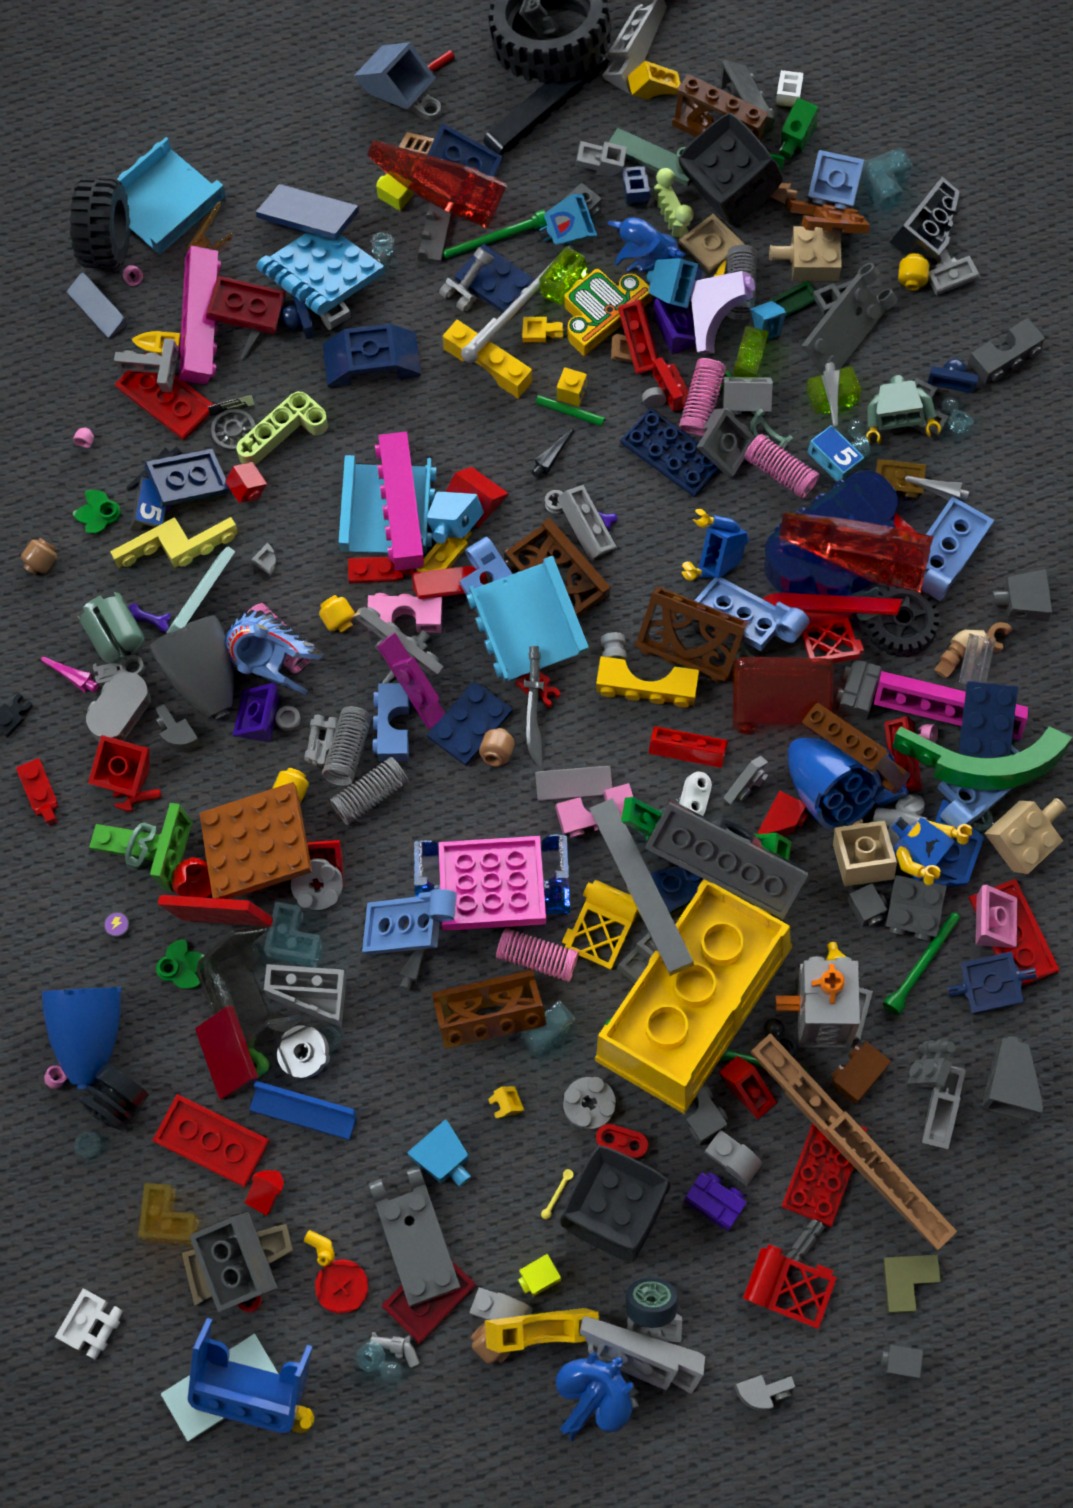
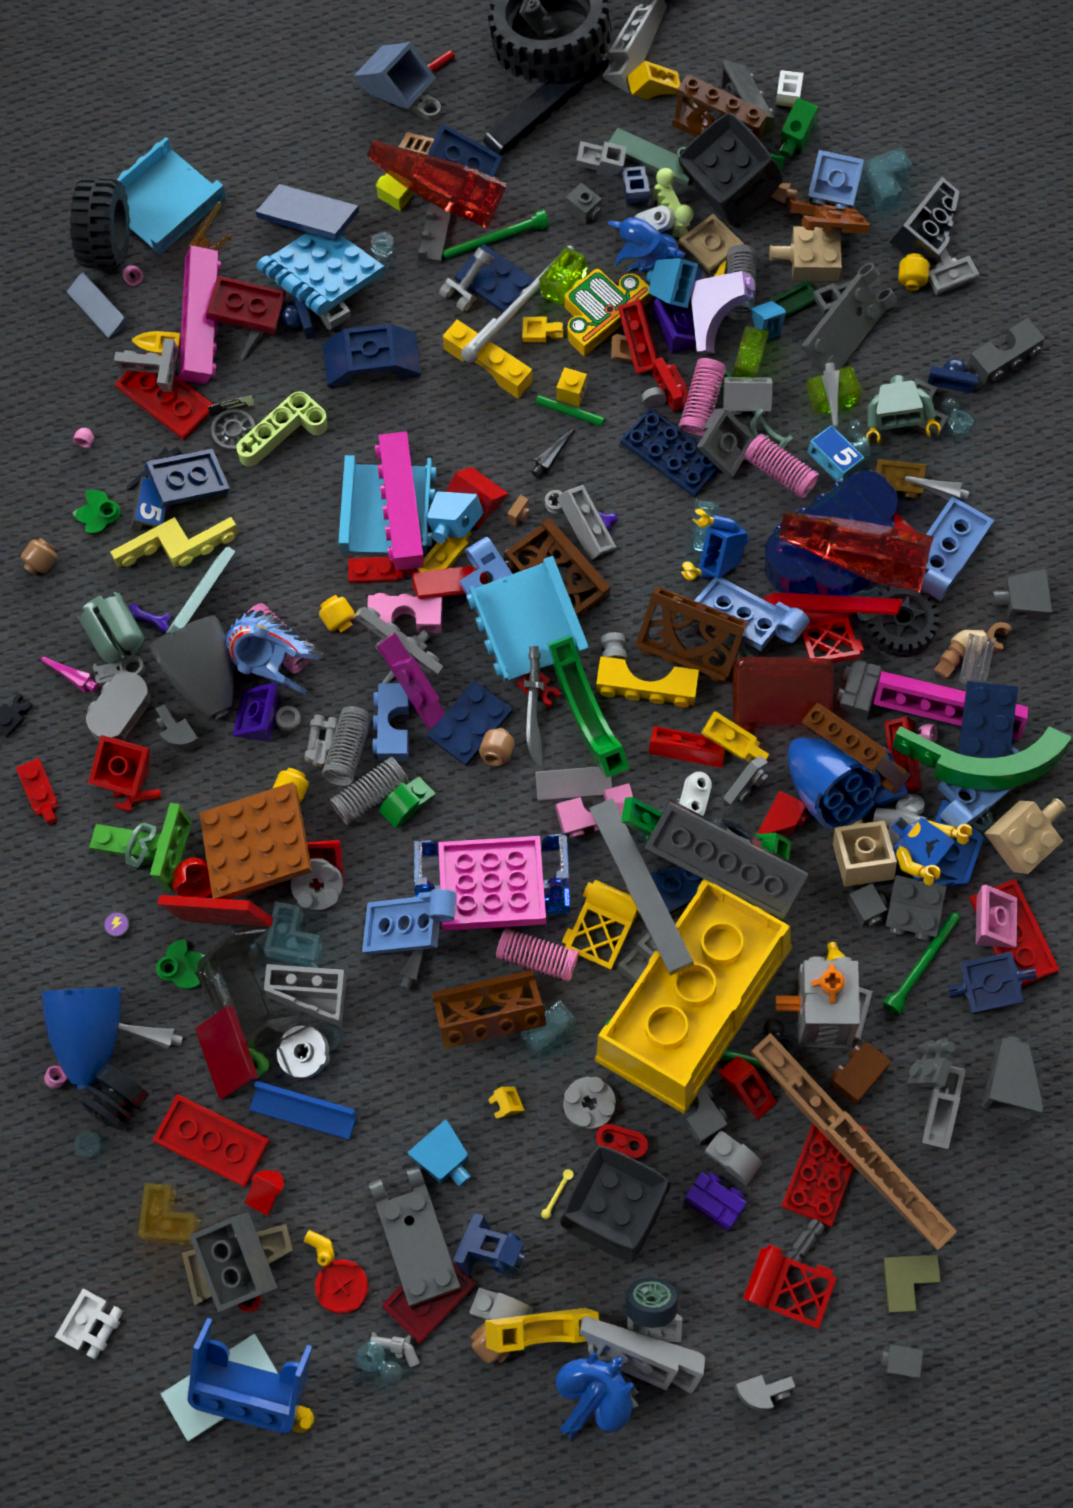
red brick [225,462,267,503] -> none
light grey tile [251,543,276,576] -> none
neon yellow brick [518,1254,561,1297] -> none
dark azure torso [539,194,597,245] -> none
none -> light grey piece [118,1023,183,1049]
none -> green brick [379,777,436,828]
none -> dark blue tile [453,1213,525,1279]
none -> medium nougat plate [507,495,530,527]
none -> green arch [547,635,630,778]
none -> white plate [635,206,675,232]
none -> clear light blue slope [688,500,719,551]
none -> yellow hinge [701,712,769,762]

